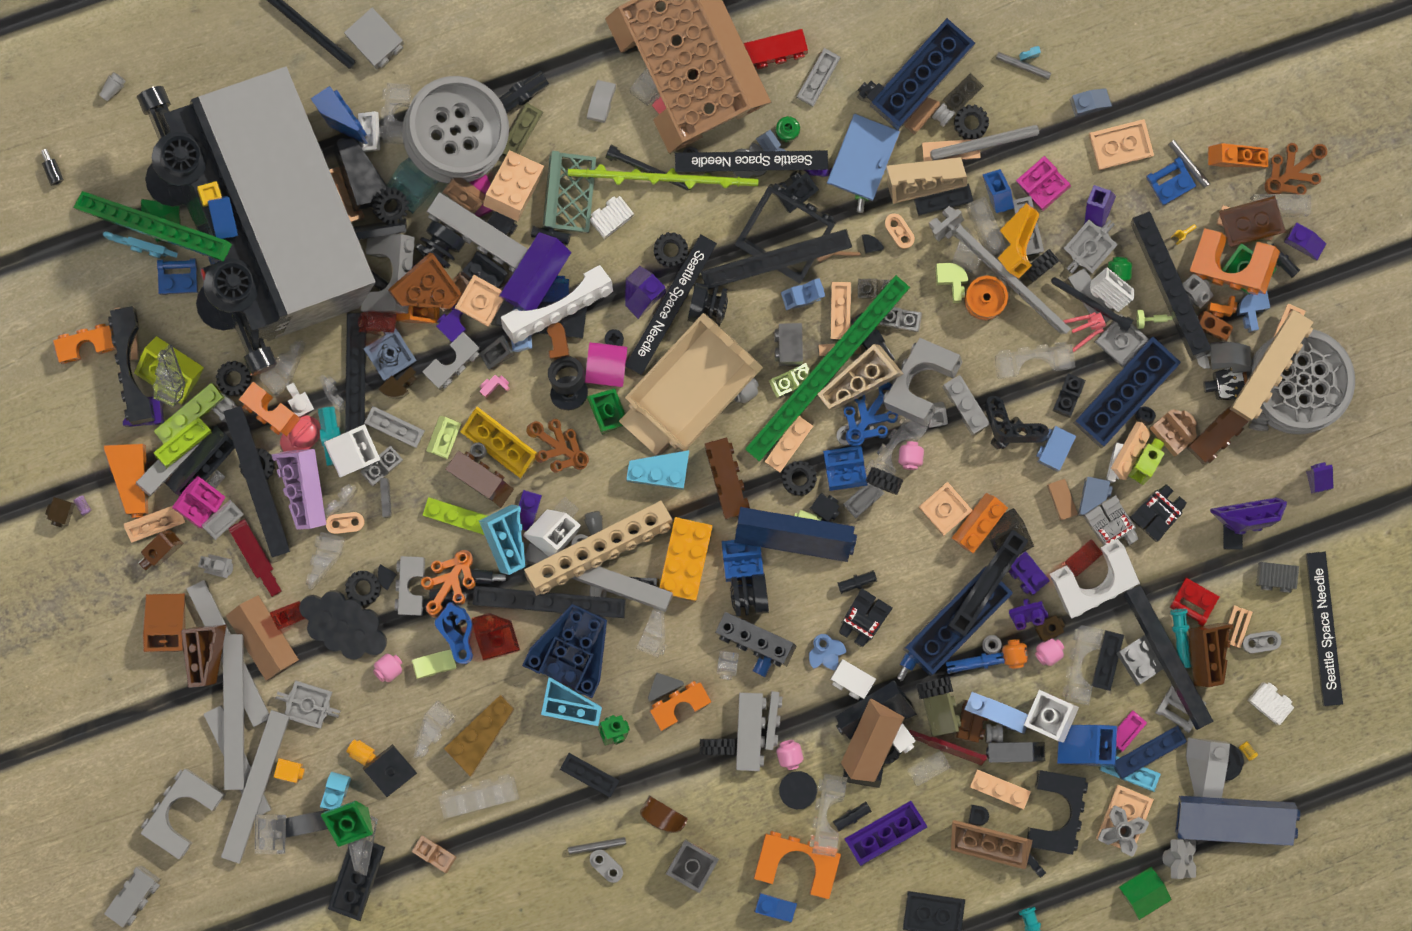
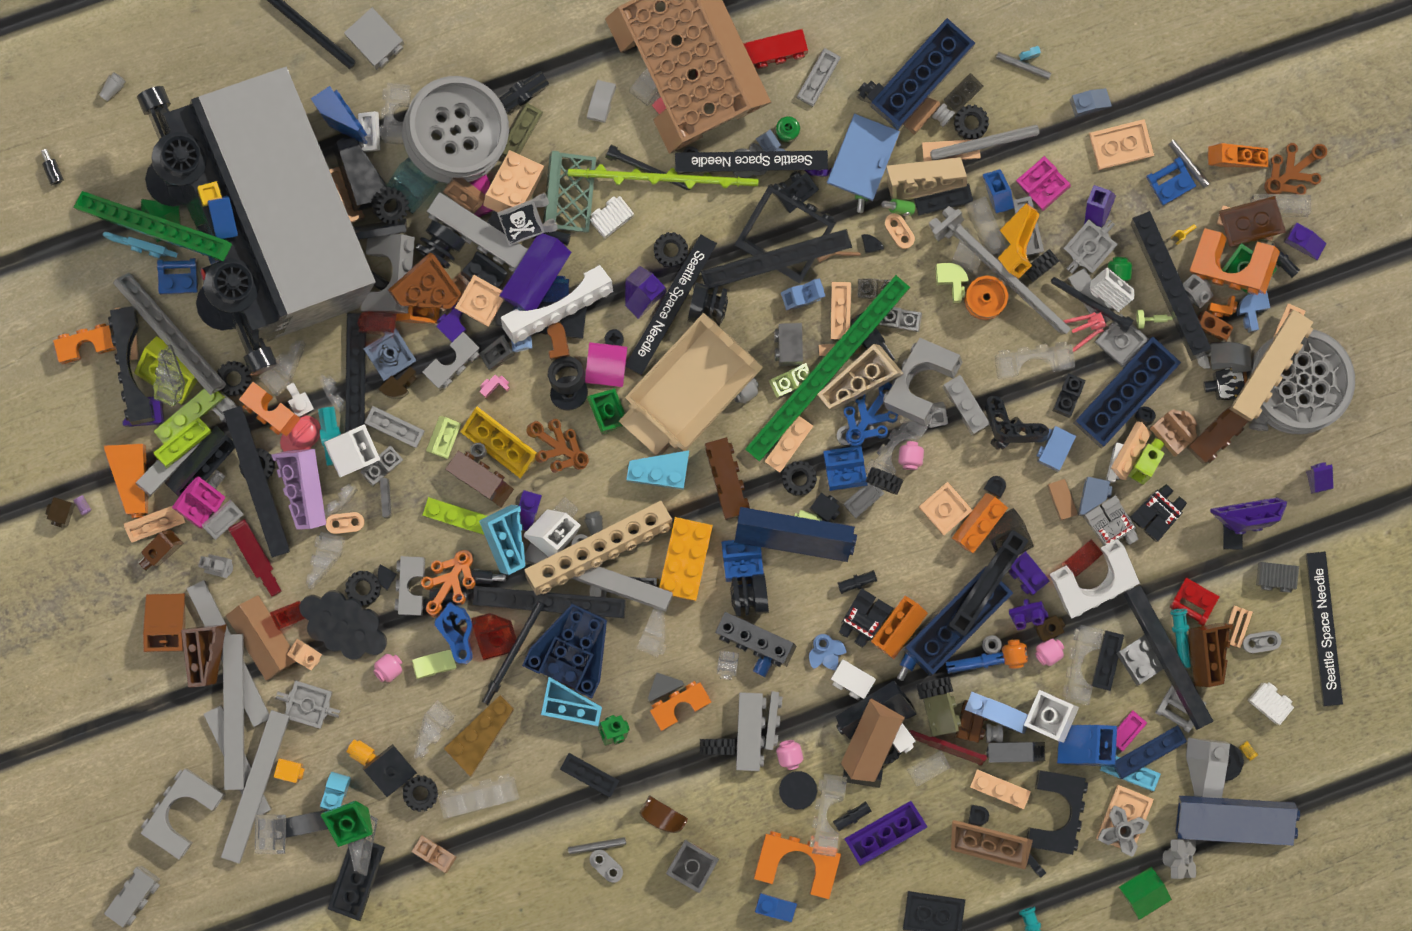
none -> light grey tile [113,273,226,395]
none -> light nougat brick [287,638,322,671]
none -> black tyre [403,775,438,812]
none -> black bar [482,601,544,705]
none -> flag [497,193,558,246]
none -> orange brick [871,596,928,659]
none -> bright green piece [882,199,915,216]
none -> black tile [983,476,1006,499]

